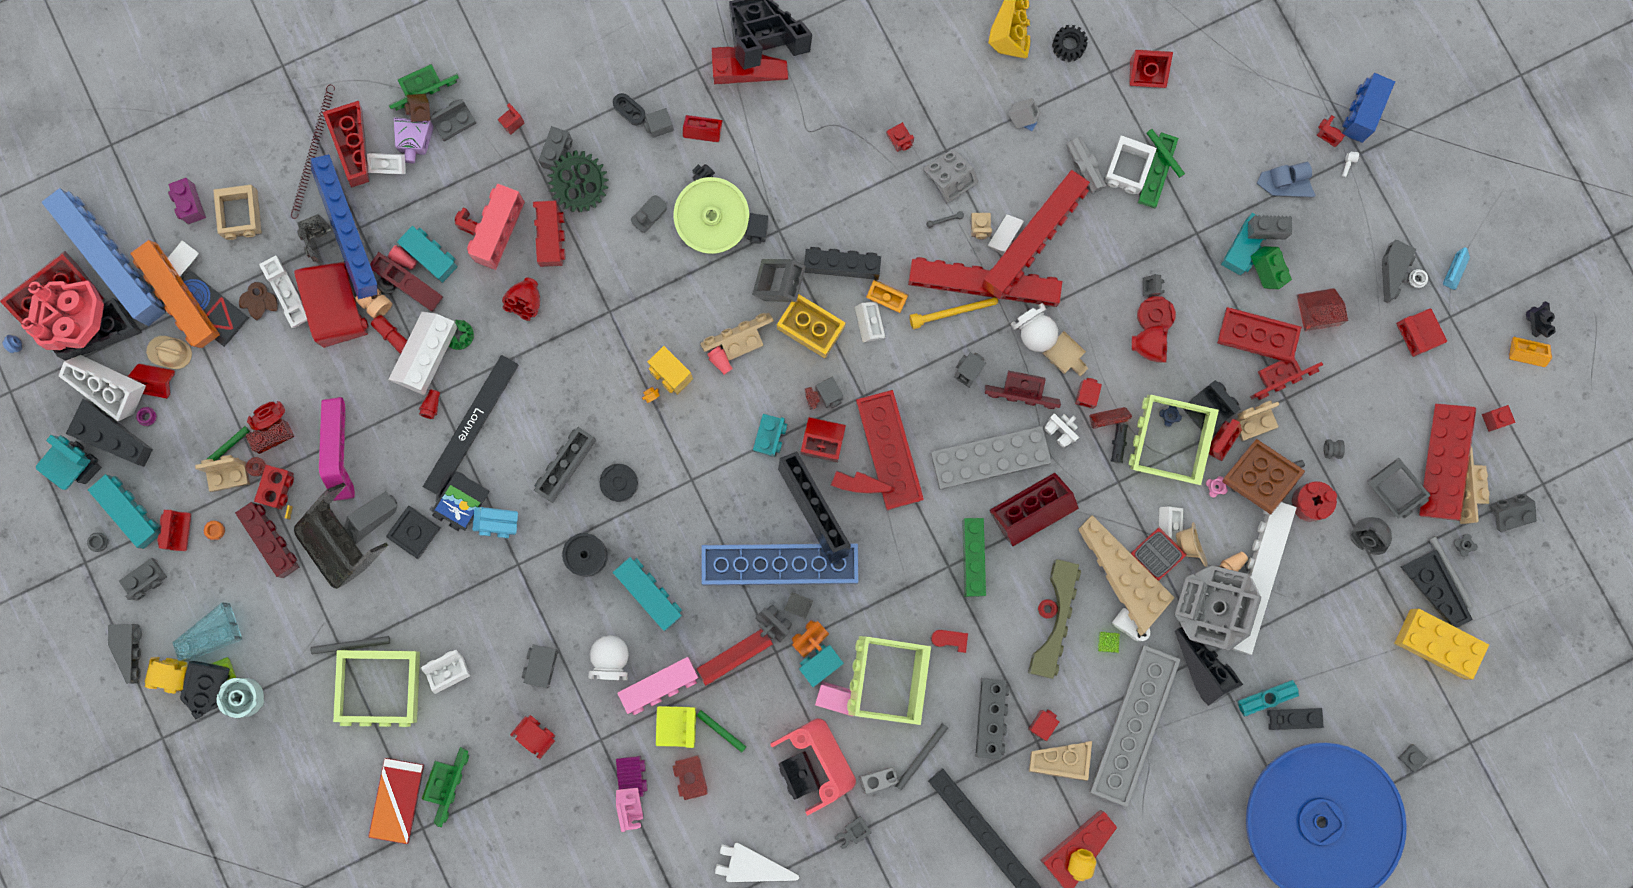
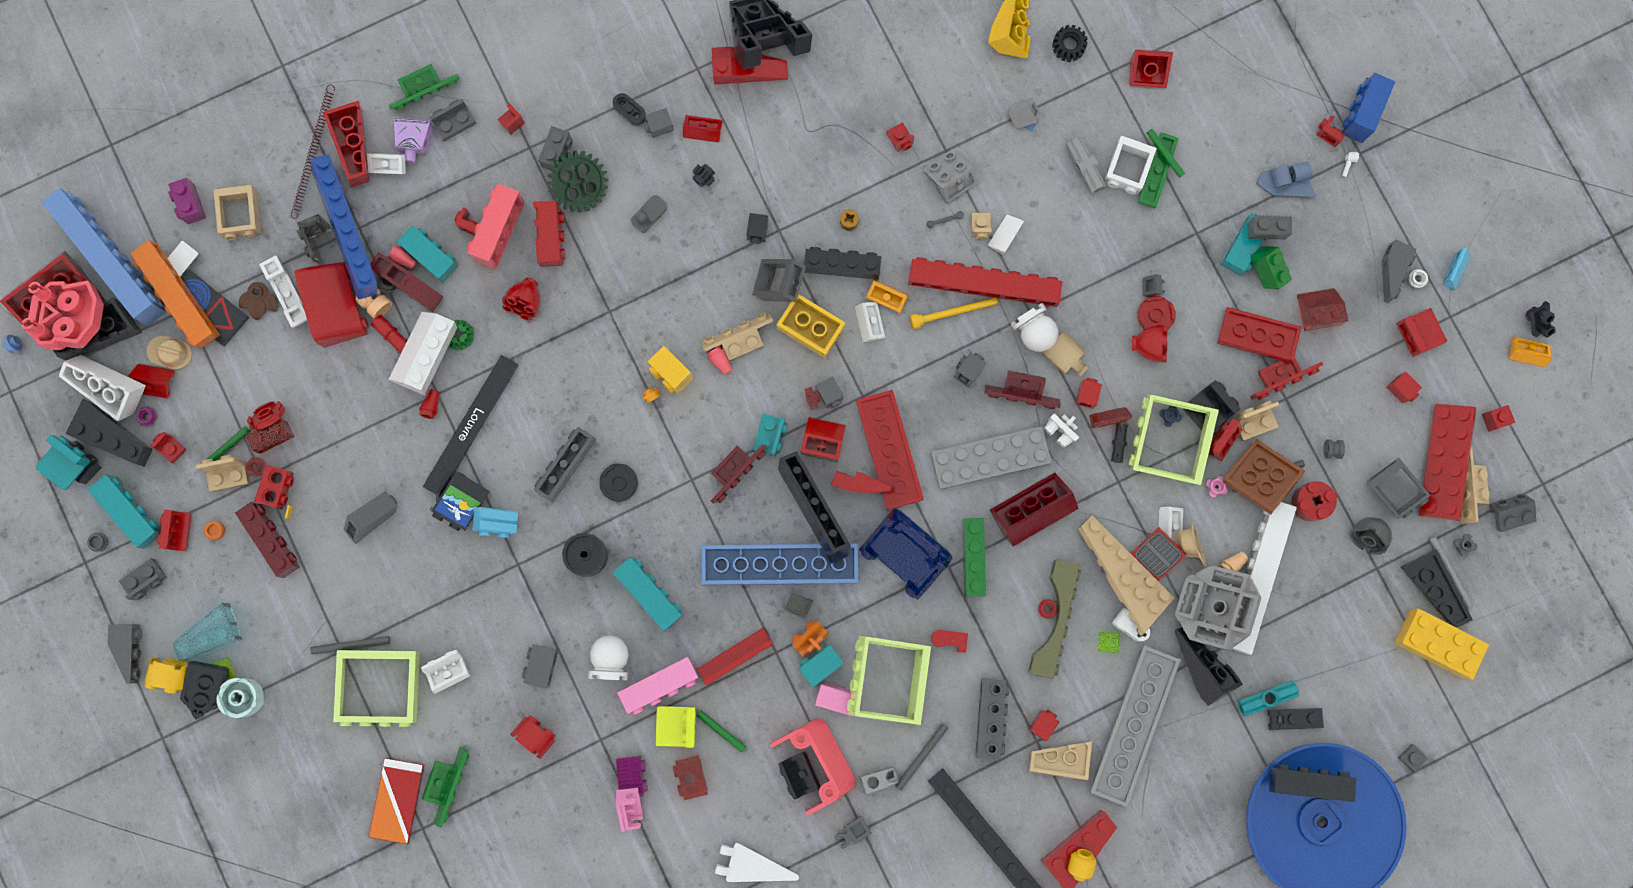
clear smoke windscreen [294,483,389,589] -> none
dark pink beam [319,397,355,501] -> none
black tile [386,505,441,559] -> none
reddish brown brick [404,94,430,122] -> none
yellowish green dish [674,177,749,254] -> none
dark grey hips [755,605,792,642] -> none
red brick [982,170,1090,299] -> none
none -> red bracket [150,432,187,463]
none -> dark red bracket [711,444,767,504]
none -> pearl gold wheel [840,209,859,231]
none -> clear blue windscreen [858,508,953,600]
none -> black brick [1269,764,1357,802]
none -> red brick [1386,371,1422,403]

